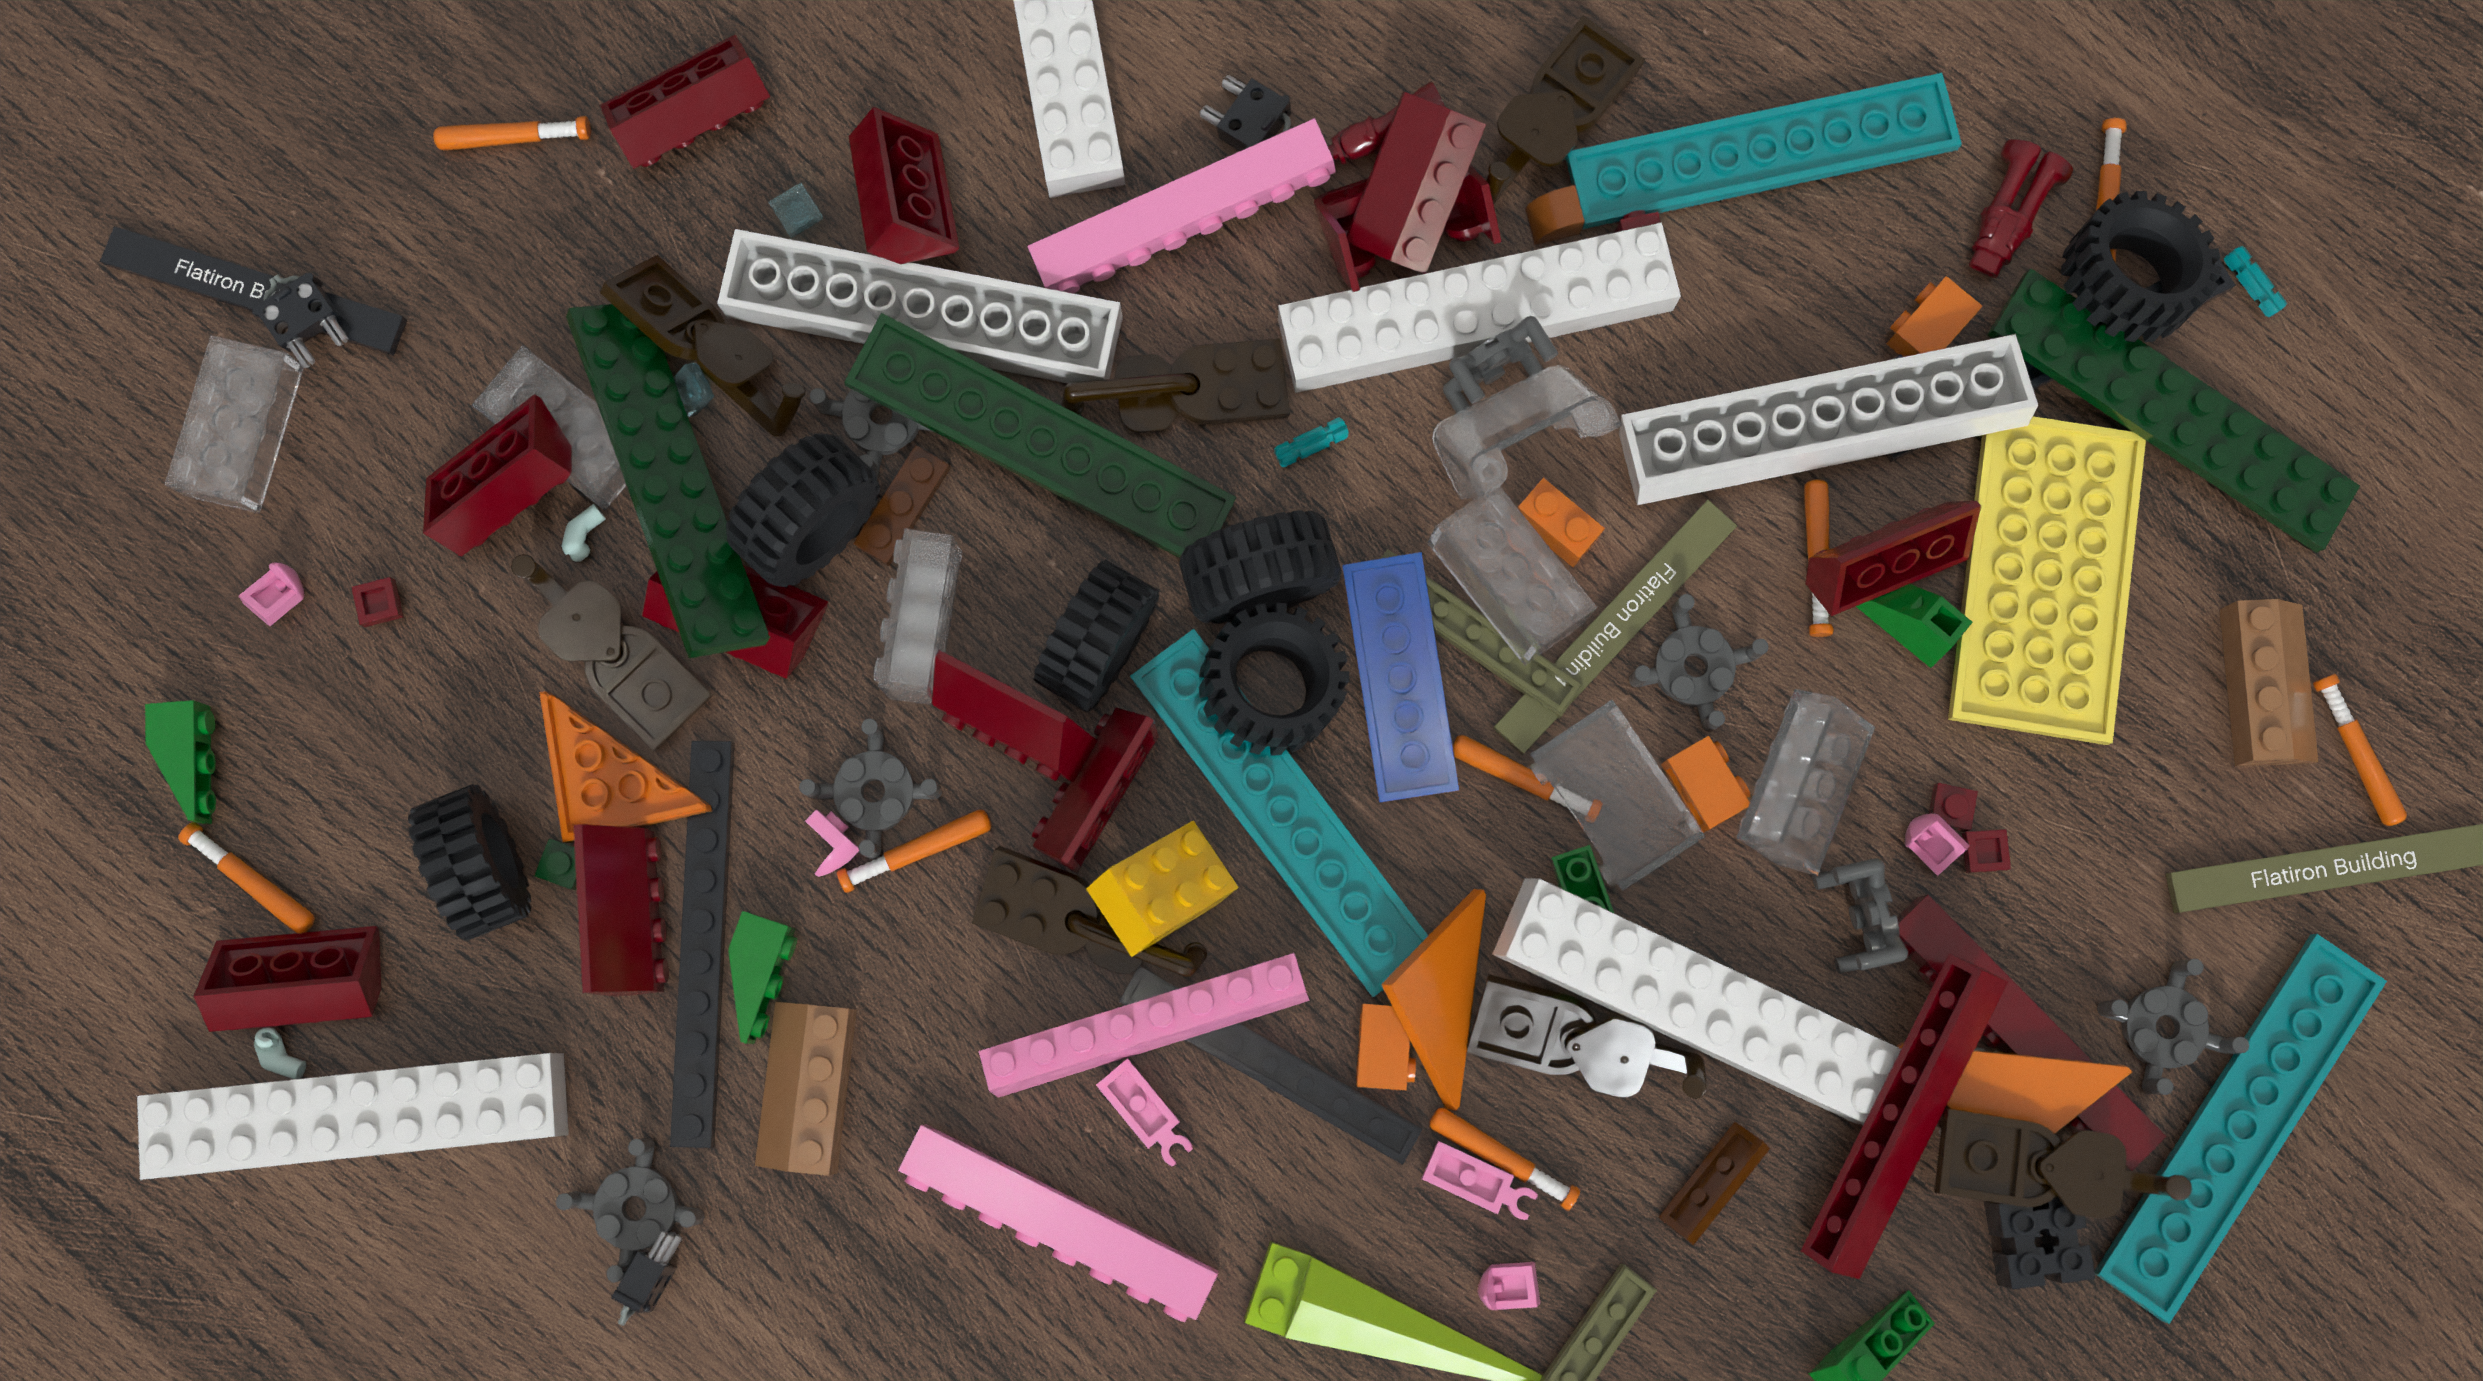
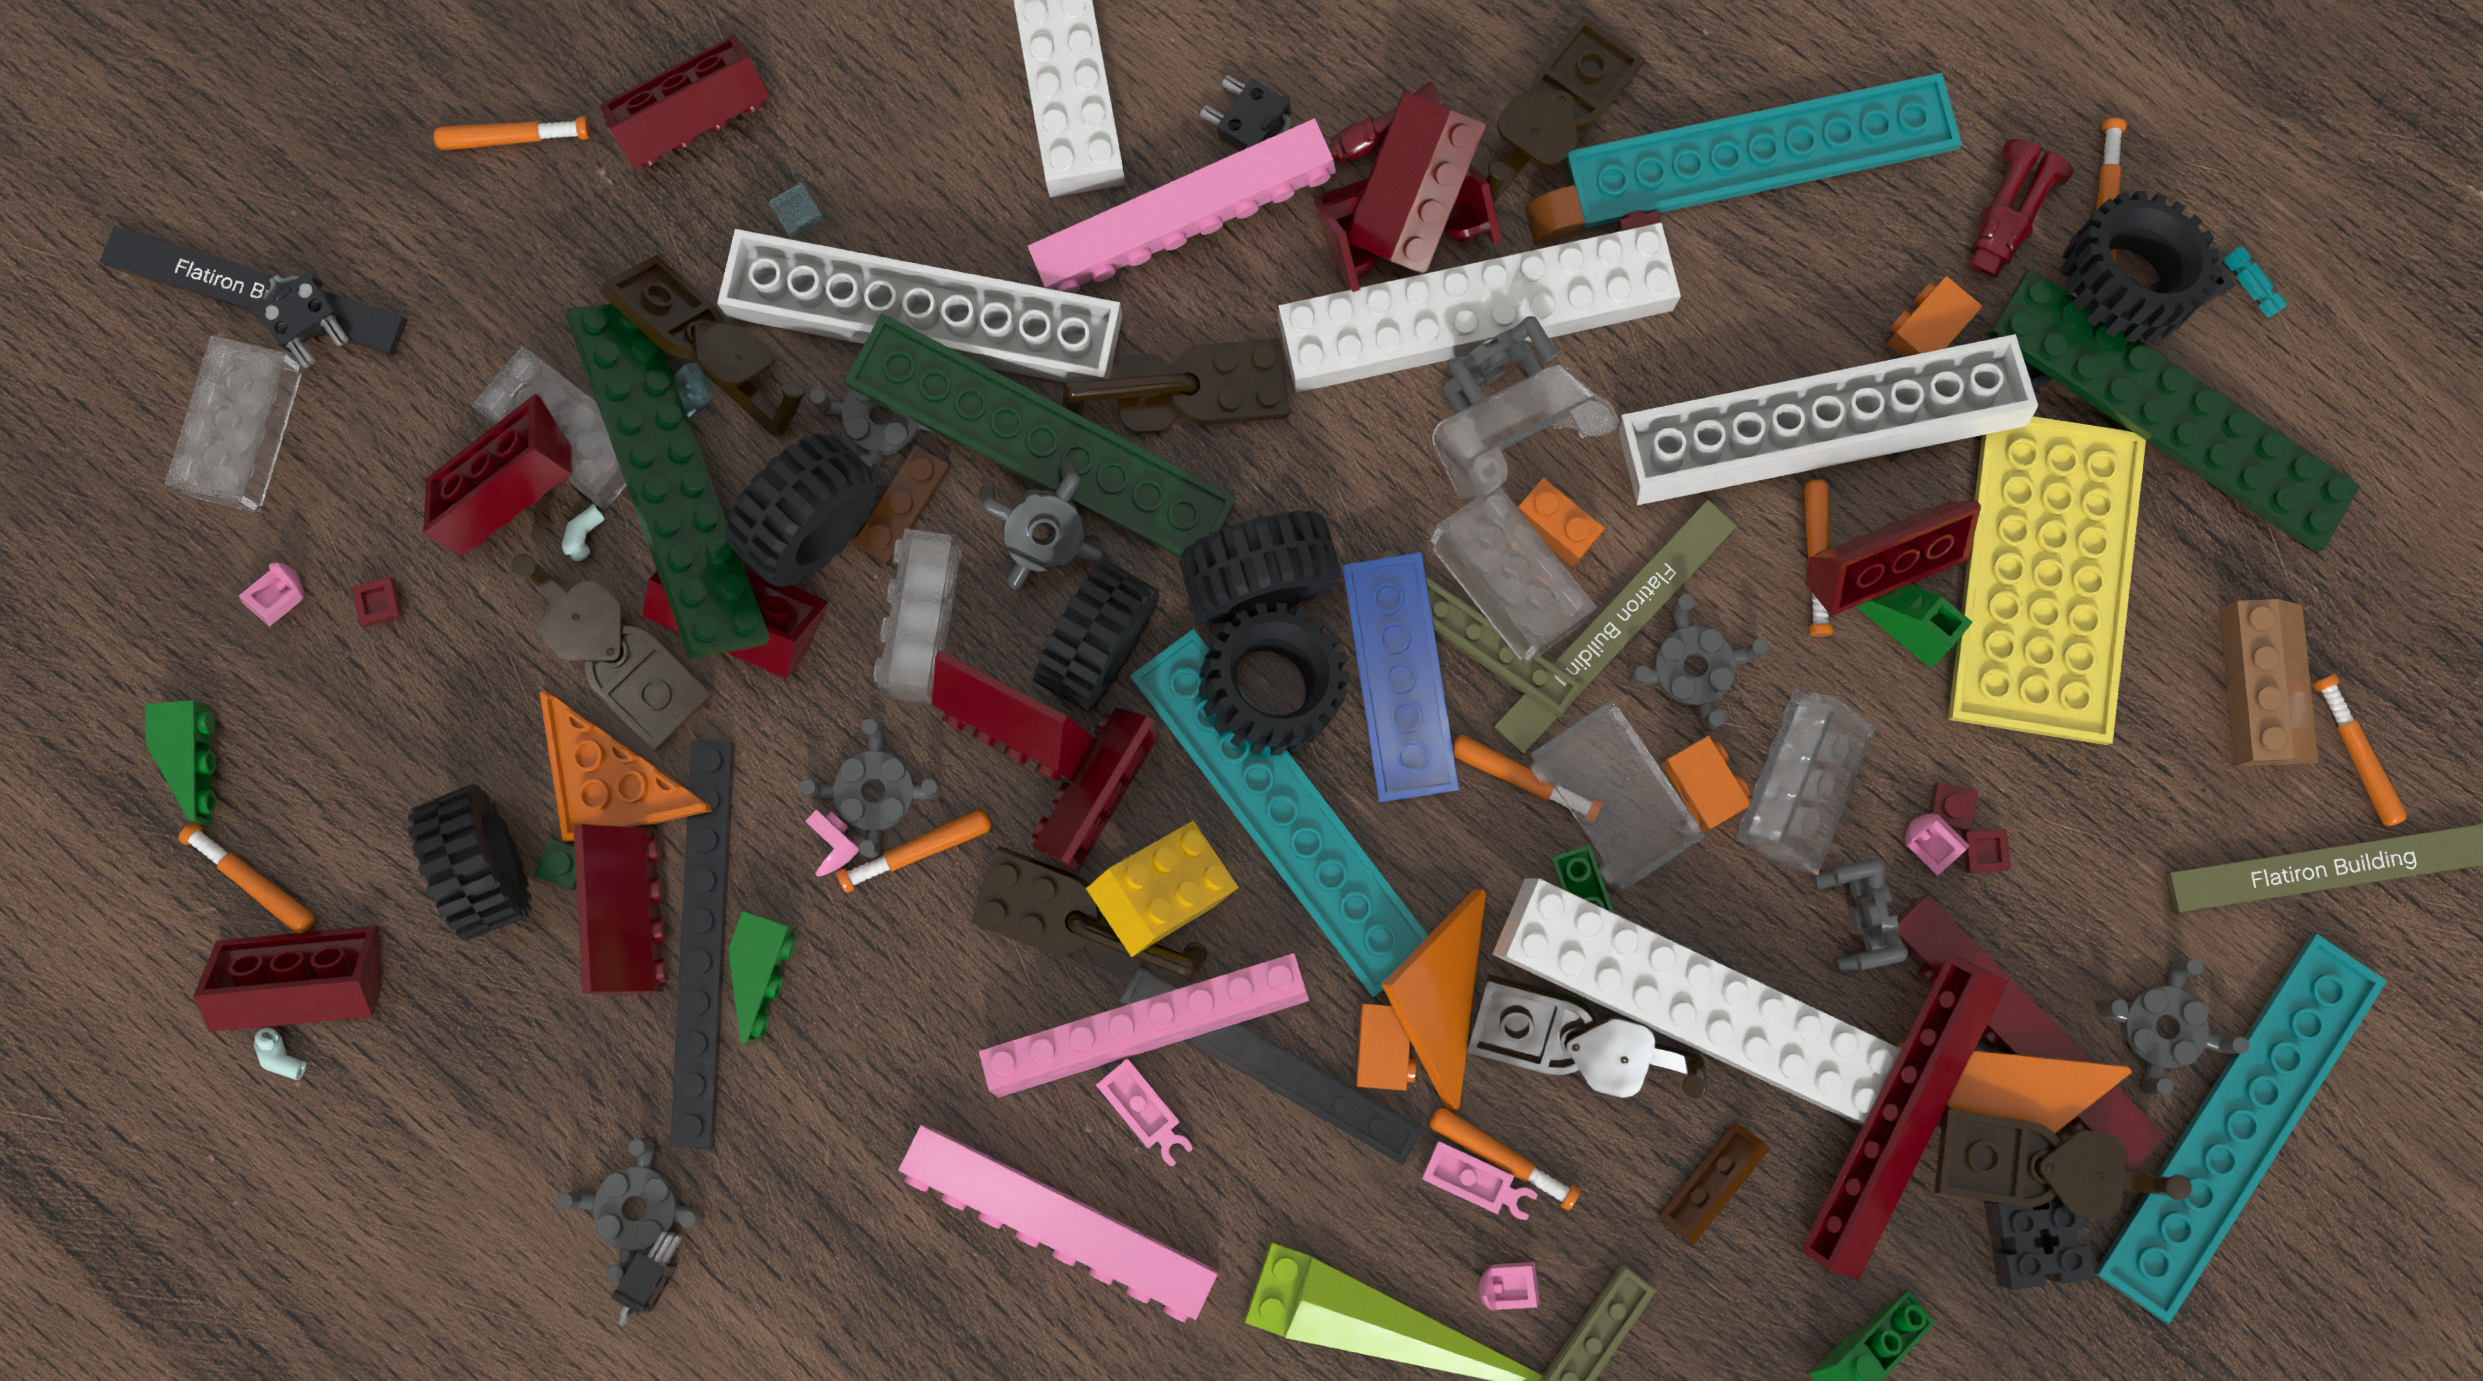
white brick [137,1053,569,1180] -> none
medium nougat slope [755,1002,857,1176] -> none
dark red slope [848,106,959,264] -> none
teal axle [1274,417,1349,467] -> none
none -> dark grey plate [979,459,1104,589]

